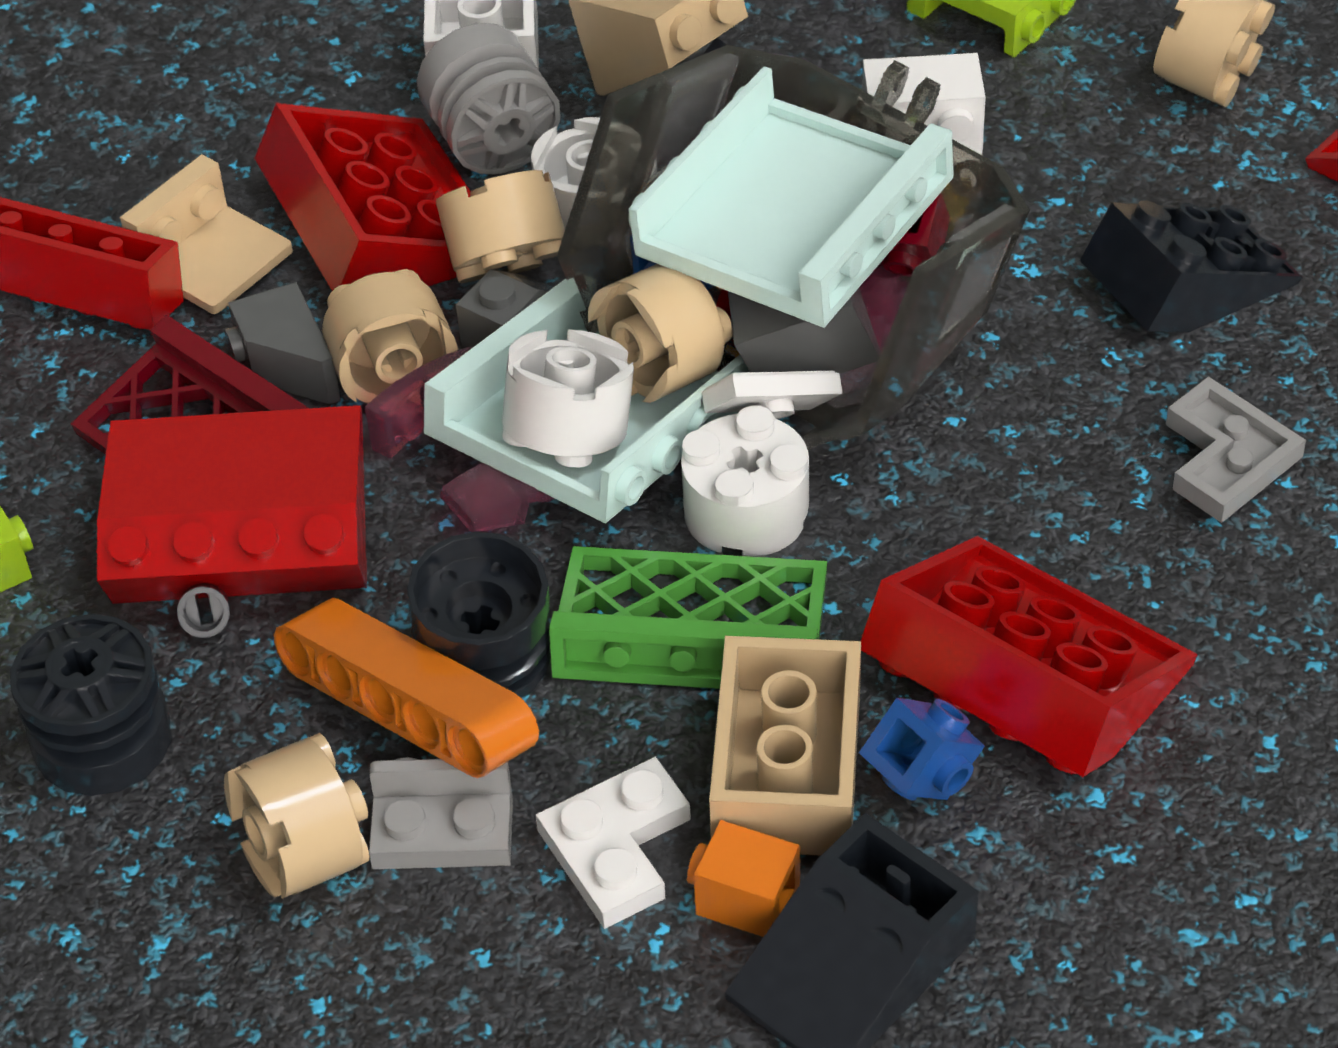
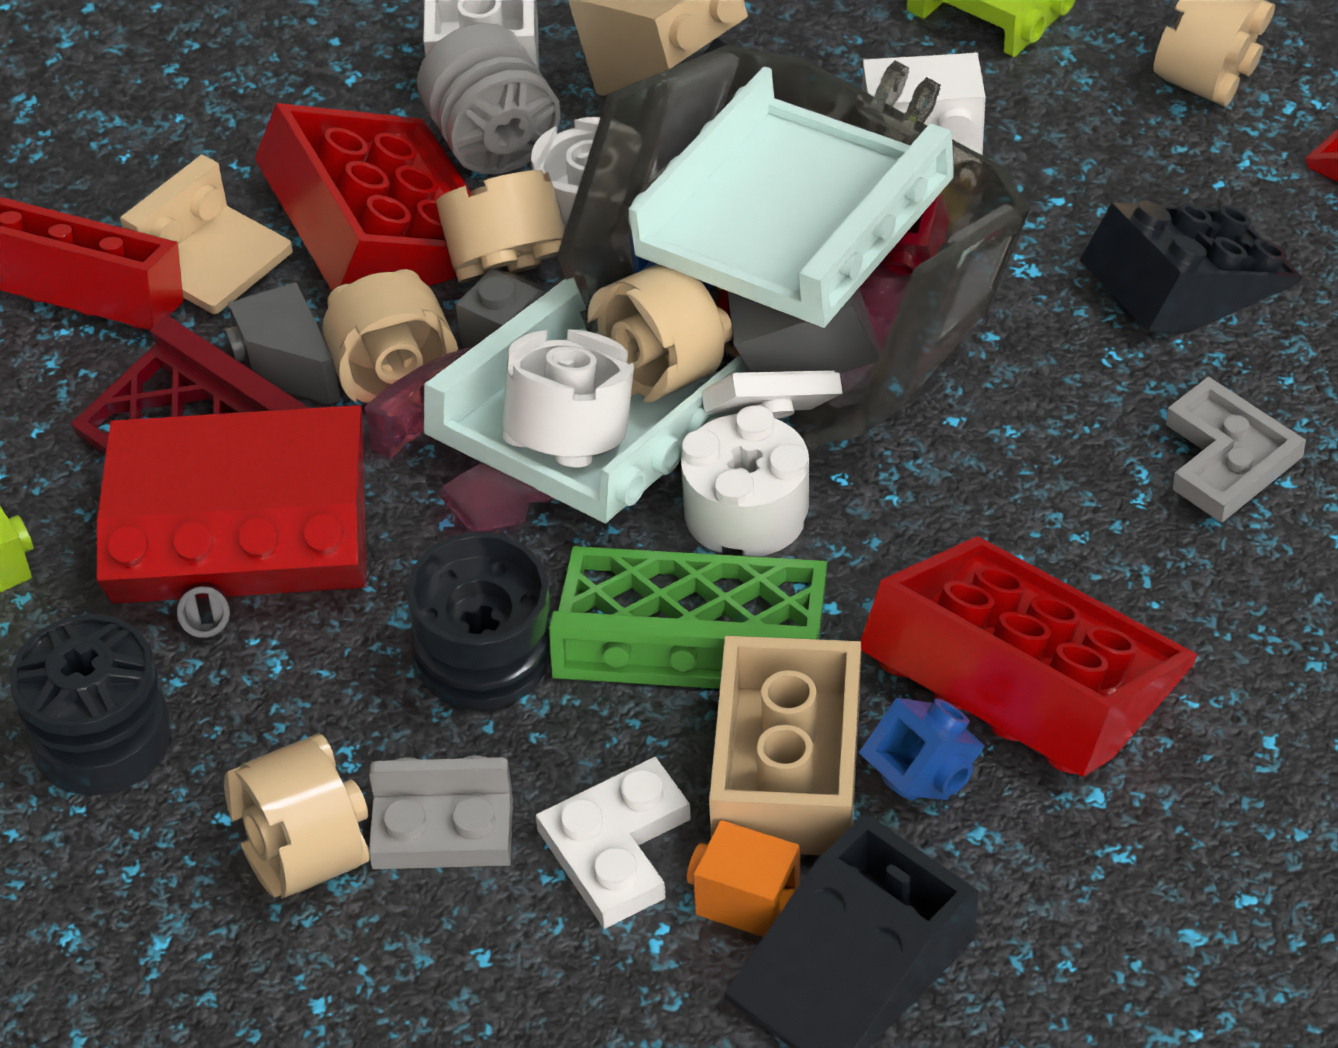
orange beam [274,598,539,778] -> none

